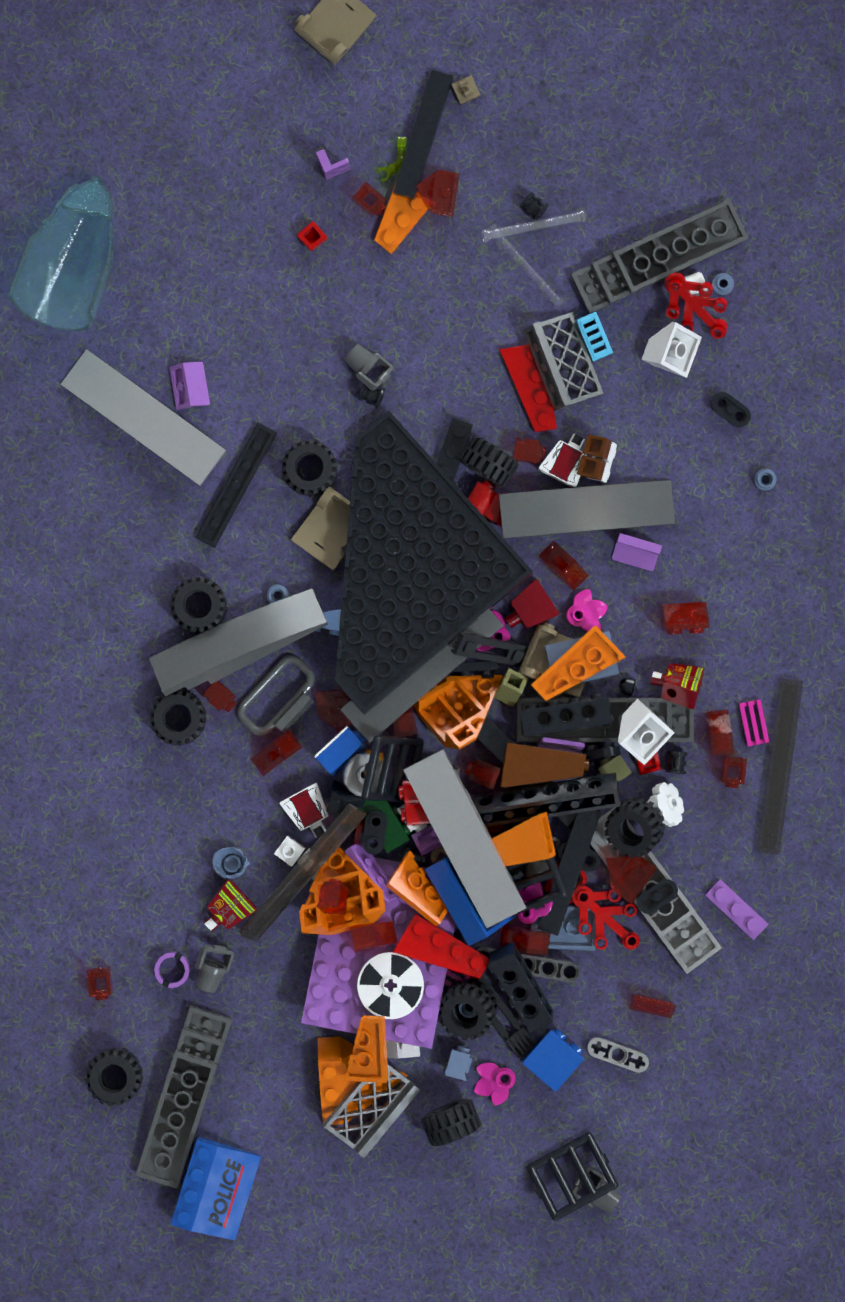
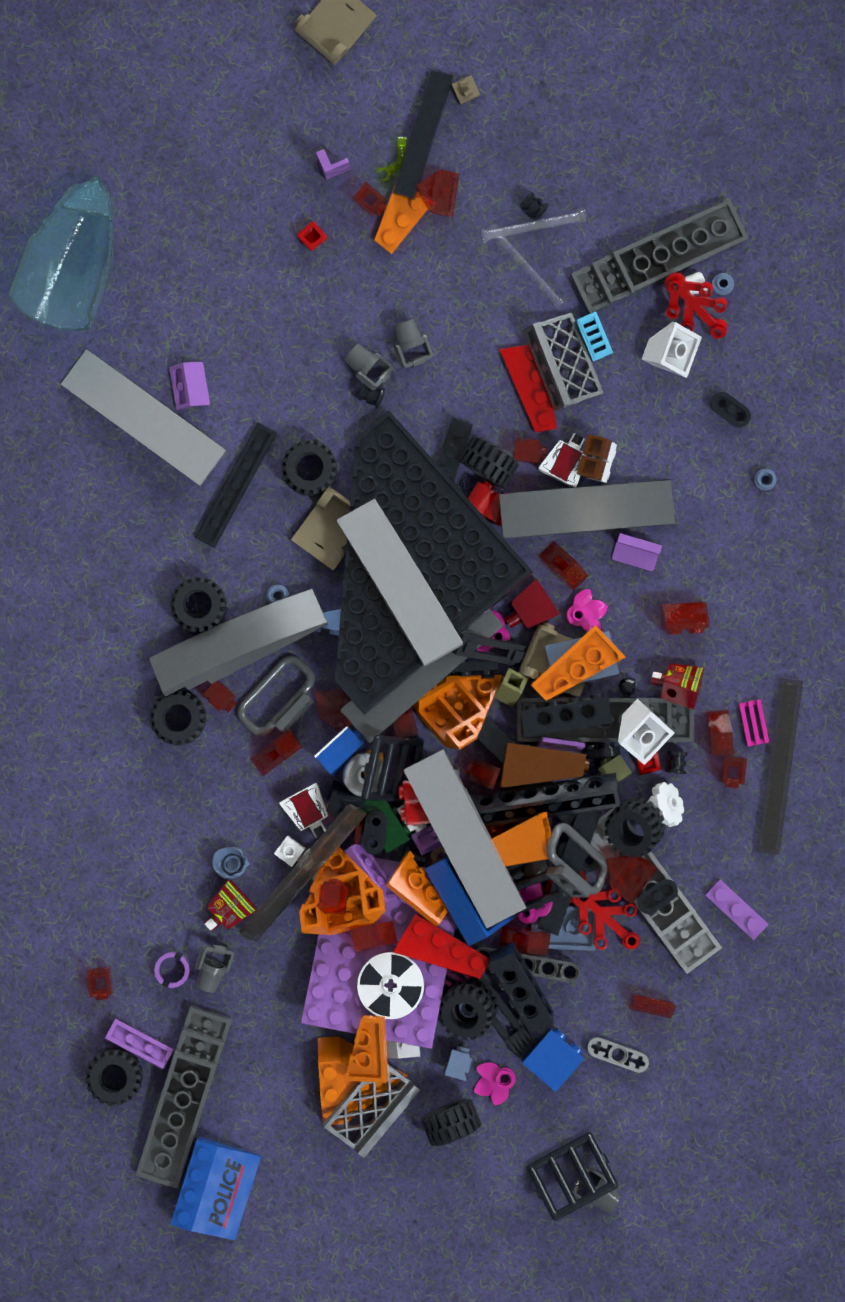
none -> medium lavender plate [105,1019,174,1070]
none -> light grey slope [336,499,463,667]
none -> dark grey piece [393,318,433,368]
none -> dark grey bar [546,823,608,897]

